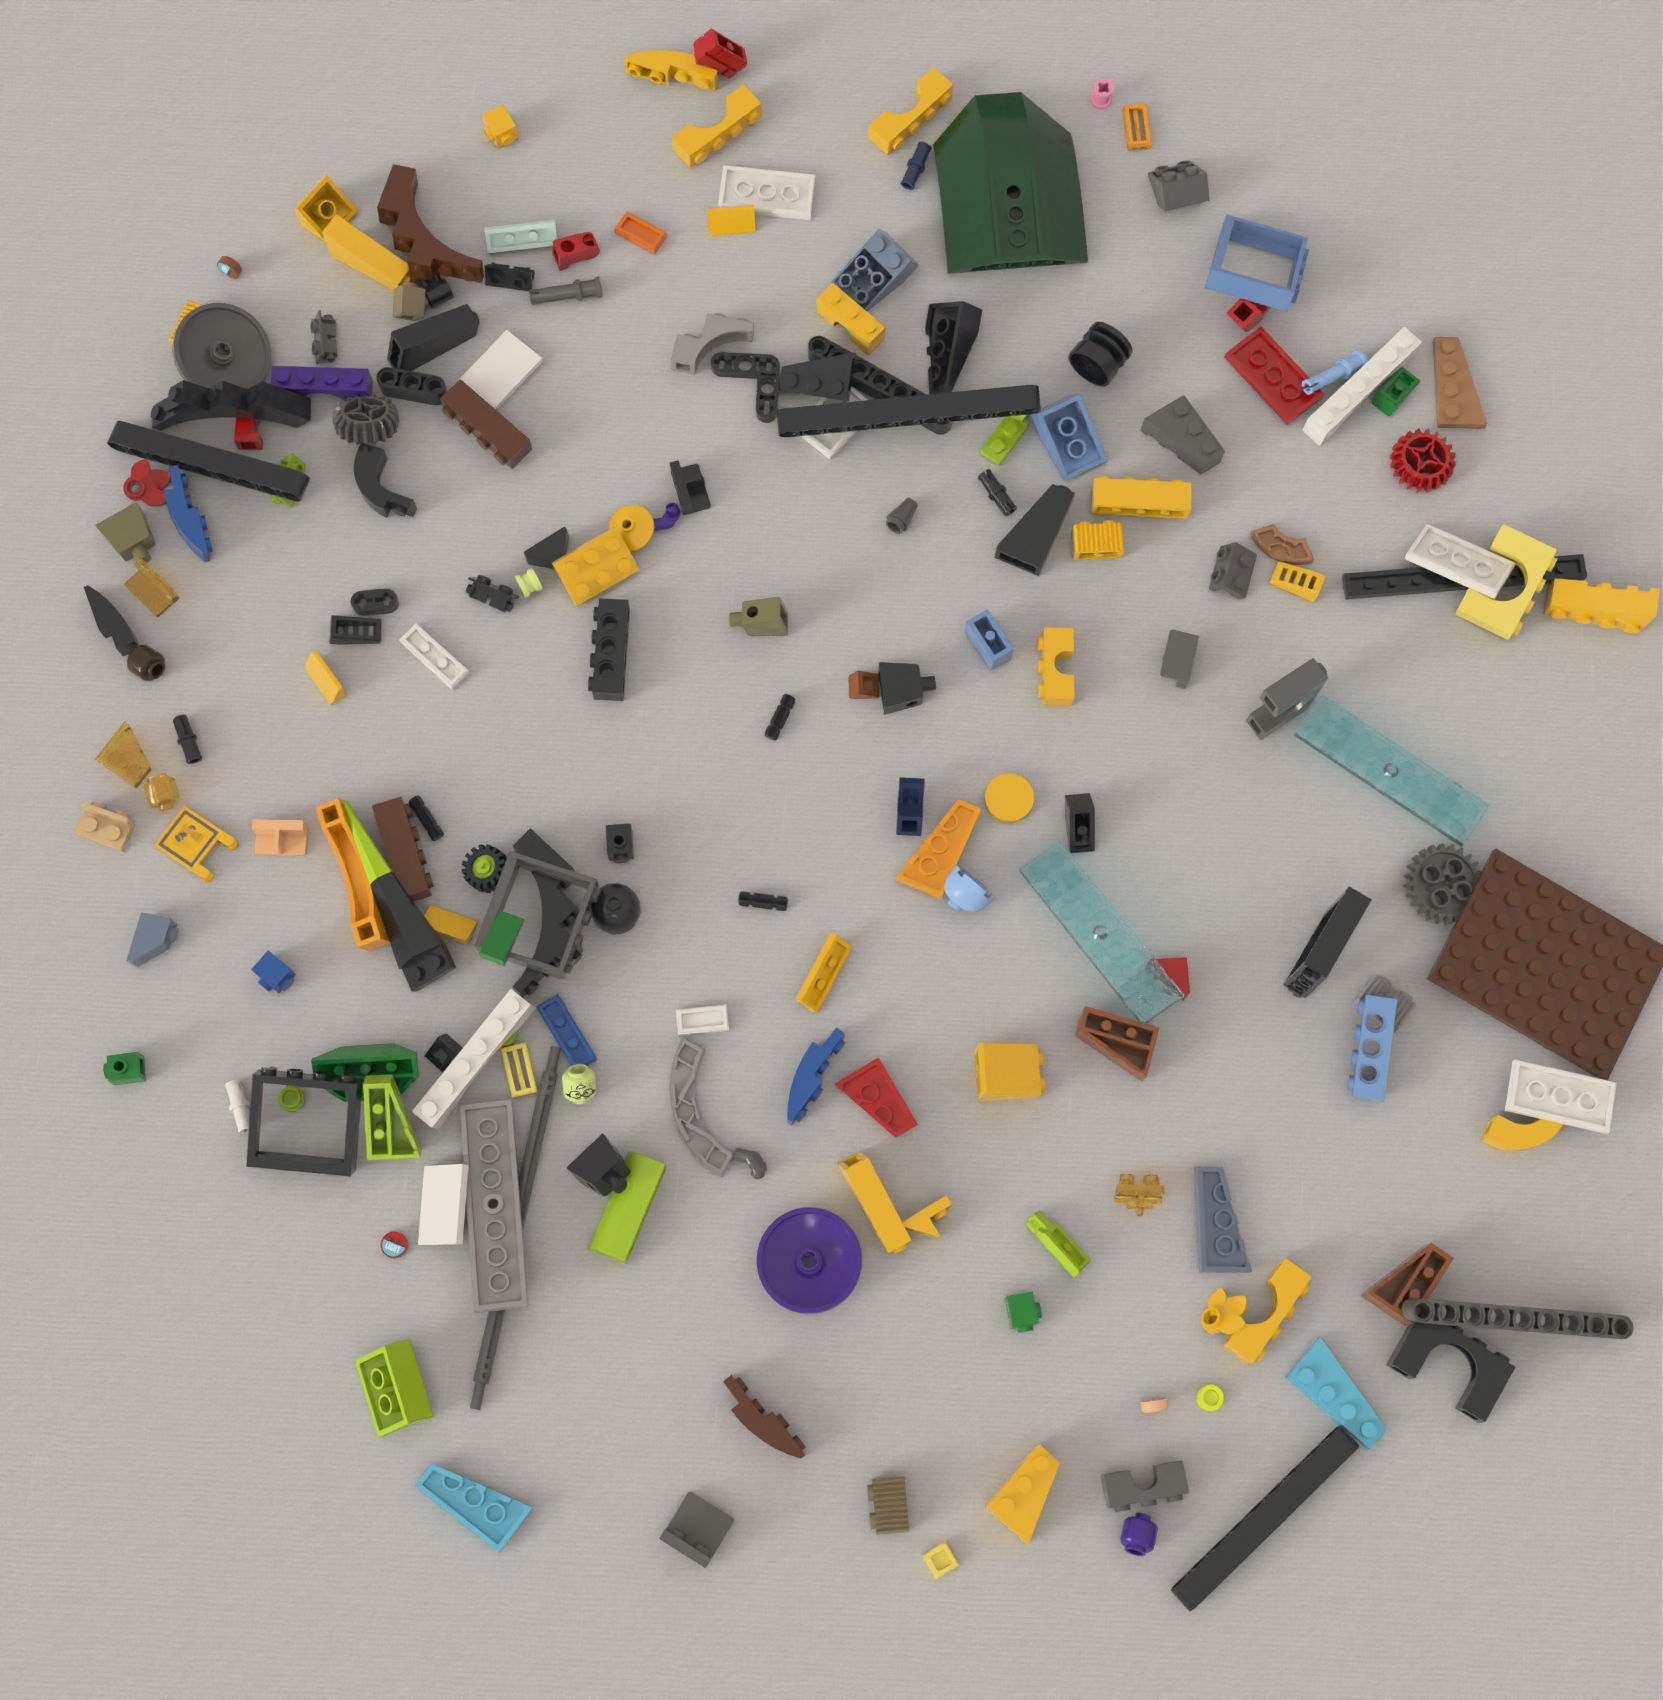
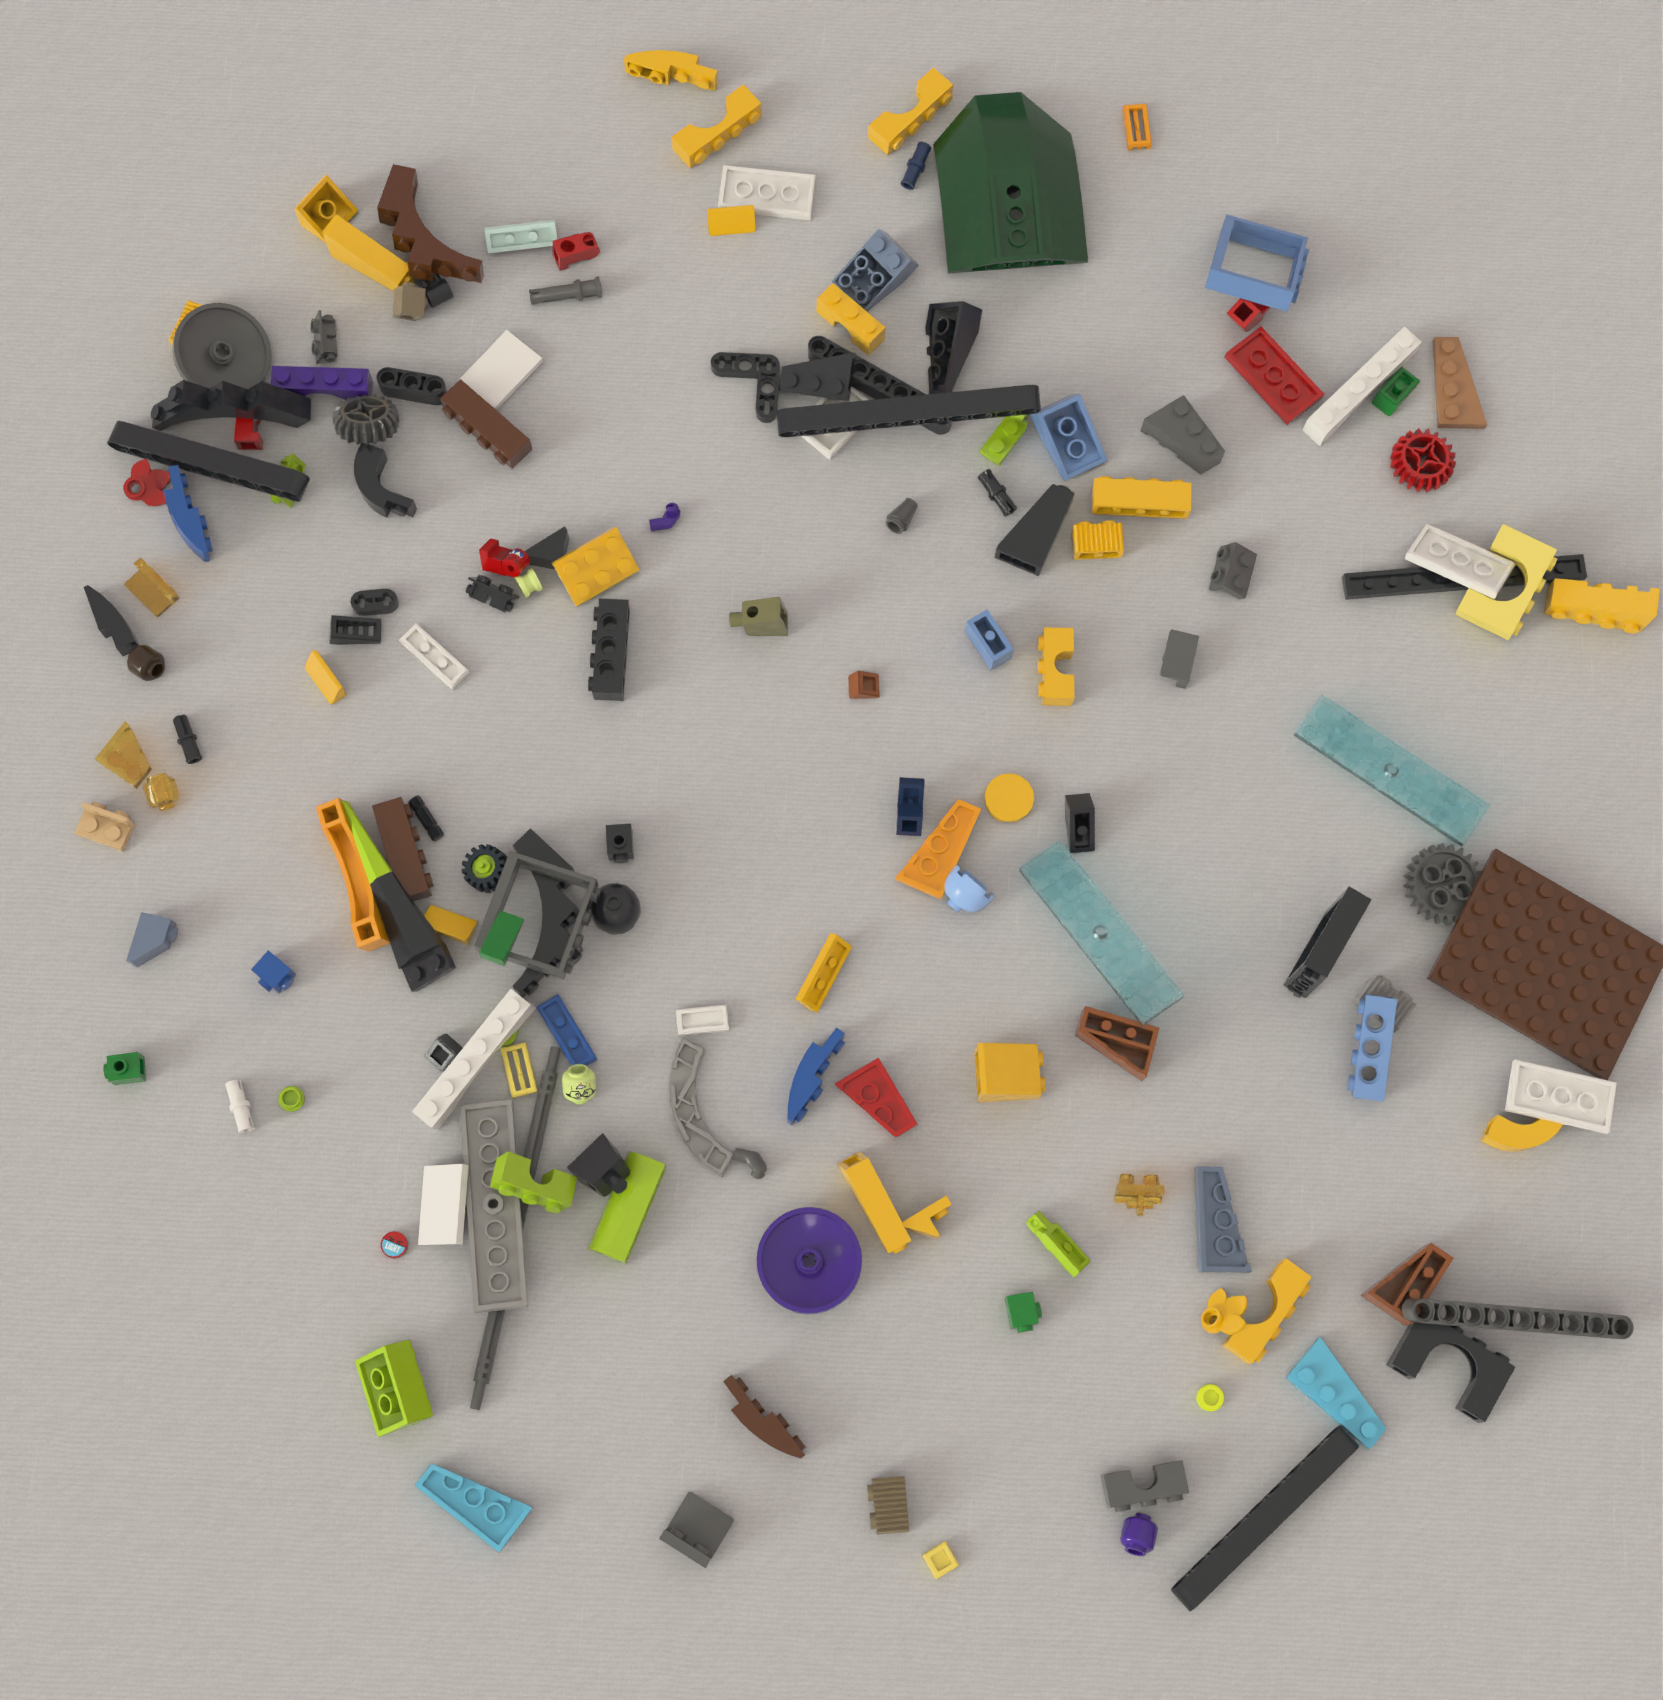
olive torso [96,502,155,565] -> none
yellow flag [154,806,239,883] -> none
dark orange tile [217,256,242,279] -> none
black window [246,1066,363,1177] -> none
light nougat panel [252,819,308,856] -> none
green wedge [311,1043,419,1102] -> none
lime wedge [363,1075,422,1160] -> none
black slope [387,304,480,371] -> none
yellow brick [482,104,519,149] -> none
black hinge [484,262,535,291] -> none
yellow dish [608,505,655,552] -> none
orange tile [614,211,667,255] -> none
black panel [669,460,711,515] -> none
light grey arch [671,313,754,375] -> none
red brick [693,28,747,79] -> none
black axle [738,891,788,911] -> none
black axle [765,694,795,741] -> none
black torso [878,662,936,715] -> none
yellow wedge [985,1444,1060,1544] -> none
black wheel [1068,322,1133,387] -> none
bright pink bush [1091,79,1114,109] -> none
light nougat tile [1140,1398,1168,1413] -> none
red slope [1145,957,1190,1001] -> none
dark grey slope [1148,160,1210,211] -> none
dark grey arch [1246,658,1328,740] -> none
medium nougat tile [1250,524,1314,565] -> none
yellow slope [1269,561,1326,602] -> none
light blue pin [1302,350,1368,395] -> none
none -> red leg [479,538,530,577]
none -> lime arch [490,1151,577,1213]

